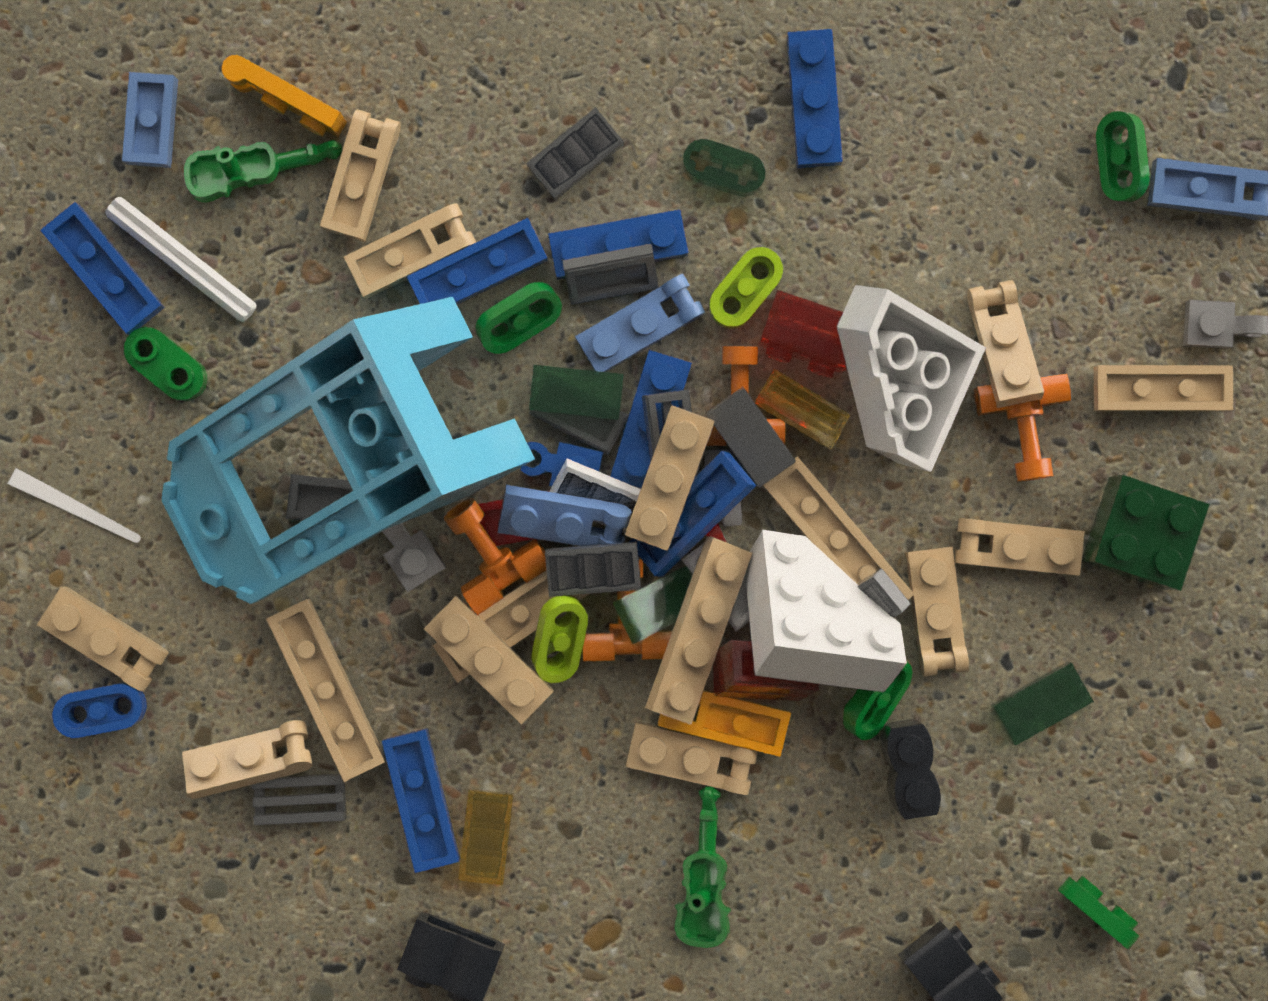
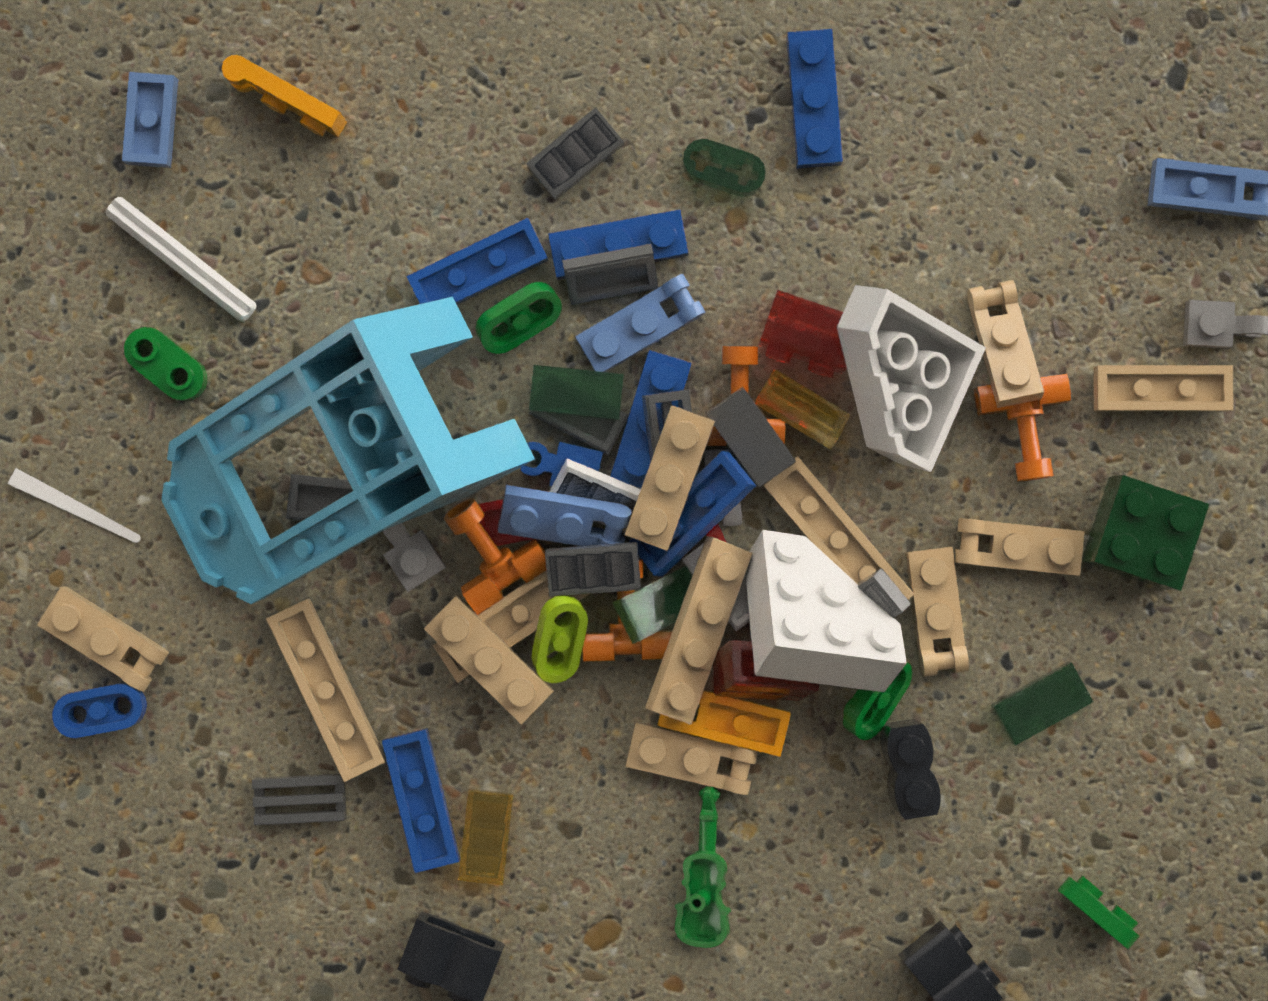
blue plate [40,202,165,335] -> none
tan plate [182,720,312,800] -> none
green piece [184,140,342,203] -> none
tan plate [320,109,401,242] -> none
tan plate [344,203,476,299] -> none
lime plate [709,247,783,329] -> none
green plate [1096,111,1150,202] -> none

